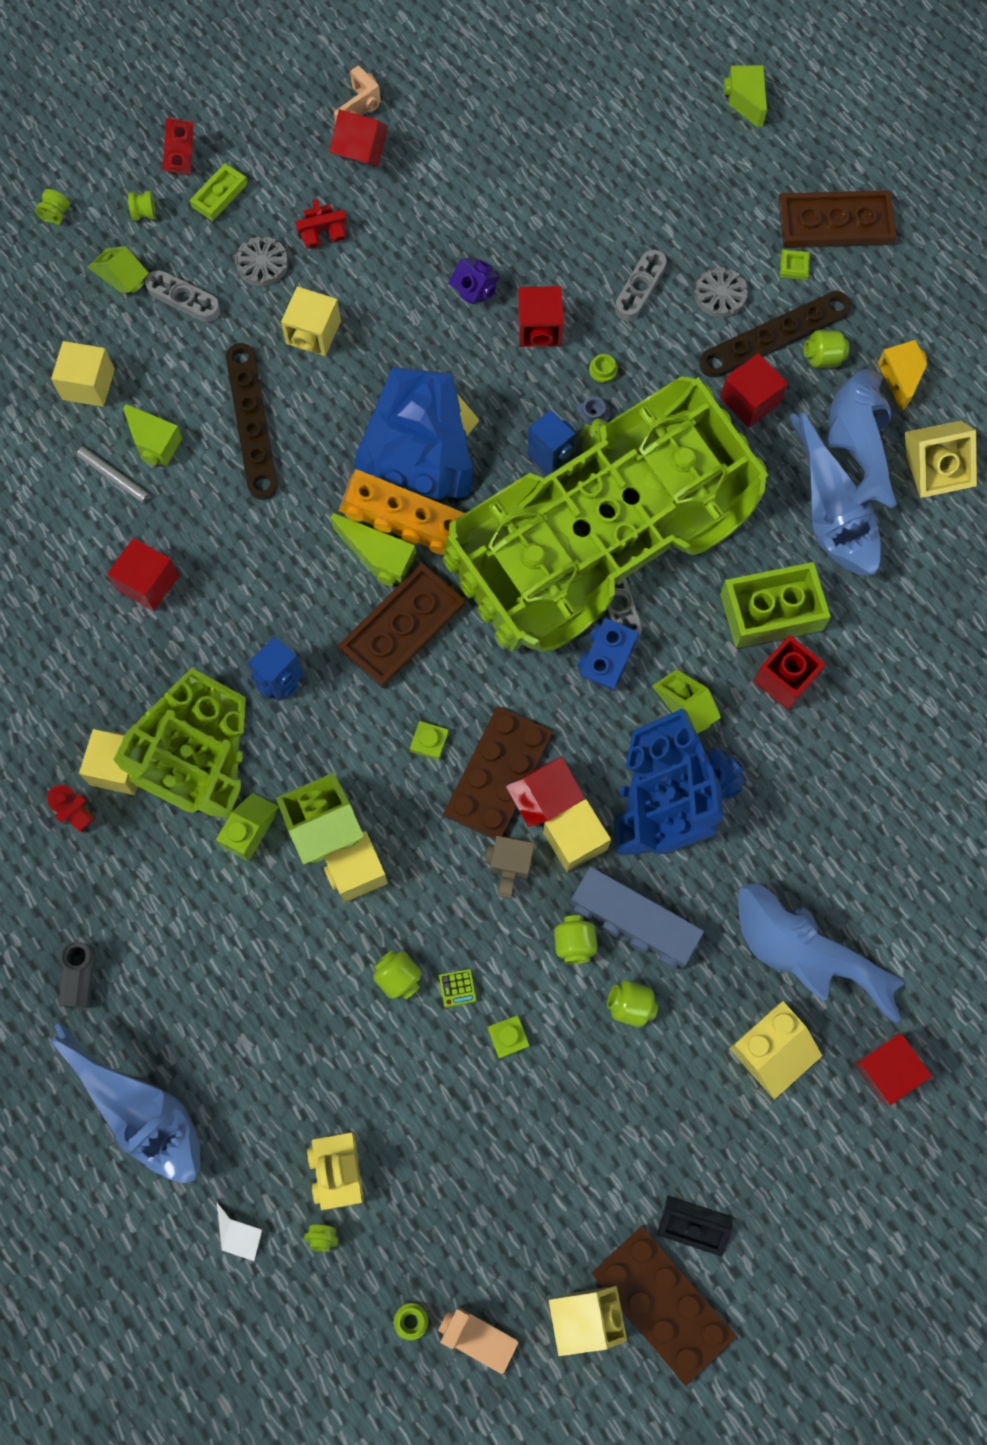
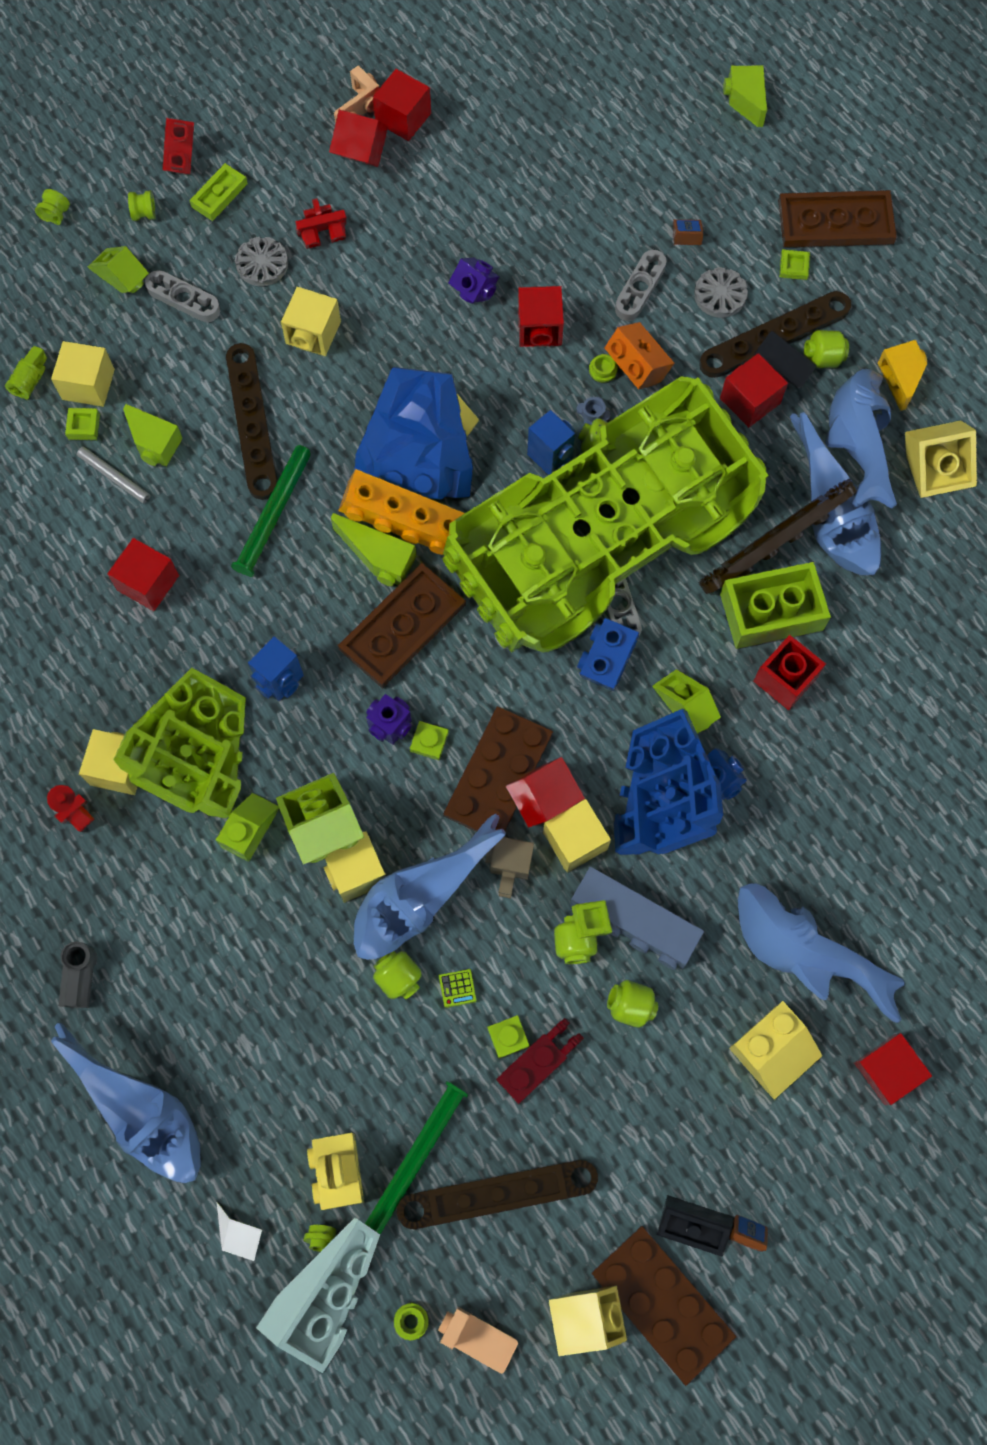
none -> lime hinge [5,346,47,400]
none -> lime plate [65,408,100,440]
none -> green axle [231,445,311,577]
none -> light aqua wedge [256,1218,380,1373]
none -> medium blue piece [354,814,506,960]
none -> green axle [365,1081,469,1234]
none -> dark purple brick [366,694,412,745]
none -> red head [373,69,431,141]
none -> dark brown plate [397,1160,598,1229]
none -> dark red hinge [496,1018,584,1105]
none -> lime tile [571,900,612,939]
none -> orange brick [604,322,675,390]
none -> dark orange slope [673,219,703,245]
none -> dark brown plate [699,479,857,594]
none -> slope [729,1215,768,1252]
none -> black slope [753,331,817,389]

